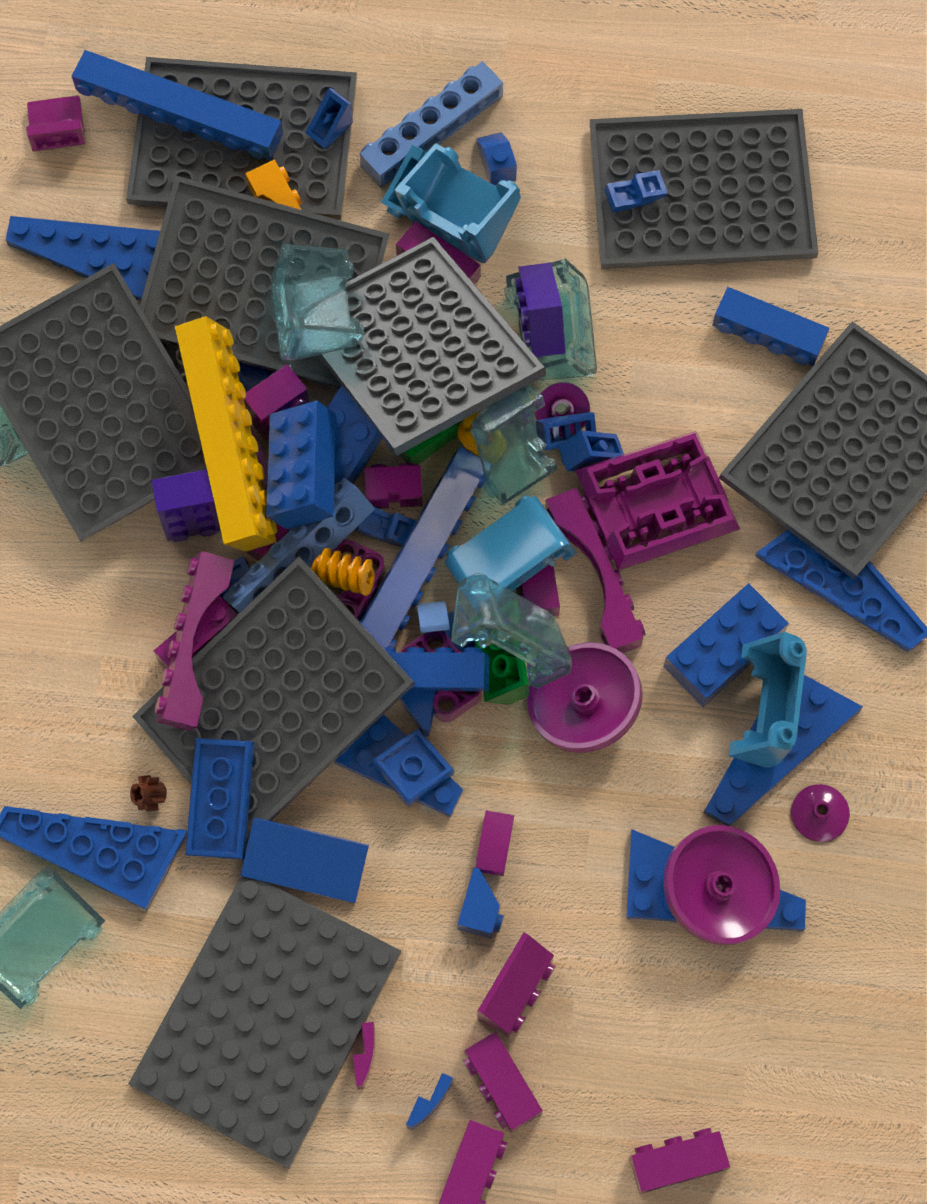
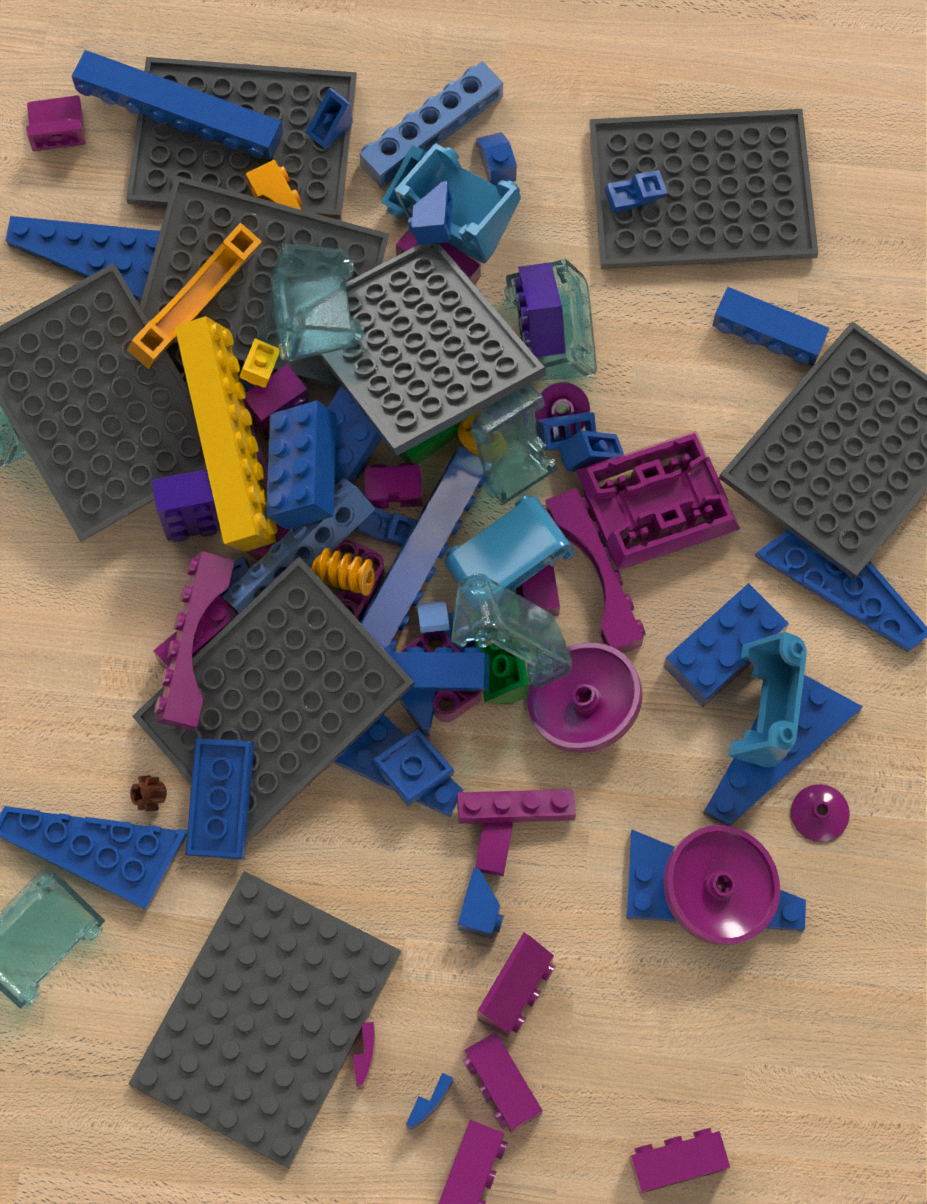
blue tile [240,817,369,903] -> none
none -> light orange arch [127,222,262,369]
none -> yellow plate [239,339,281,388]
none -> slope [408,181,453,245]
none -> magenta plate [457,789,576,824]

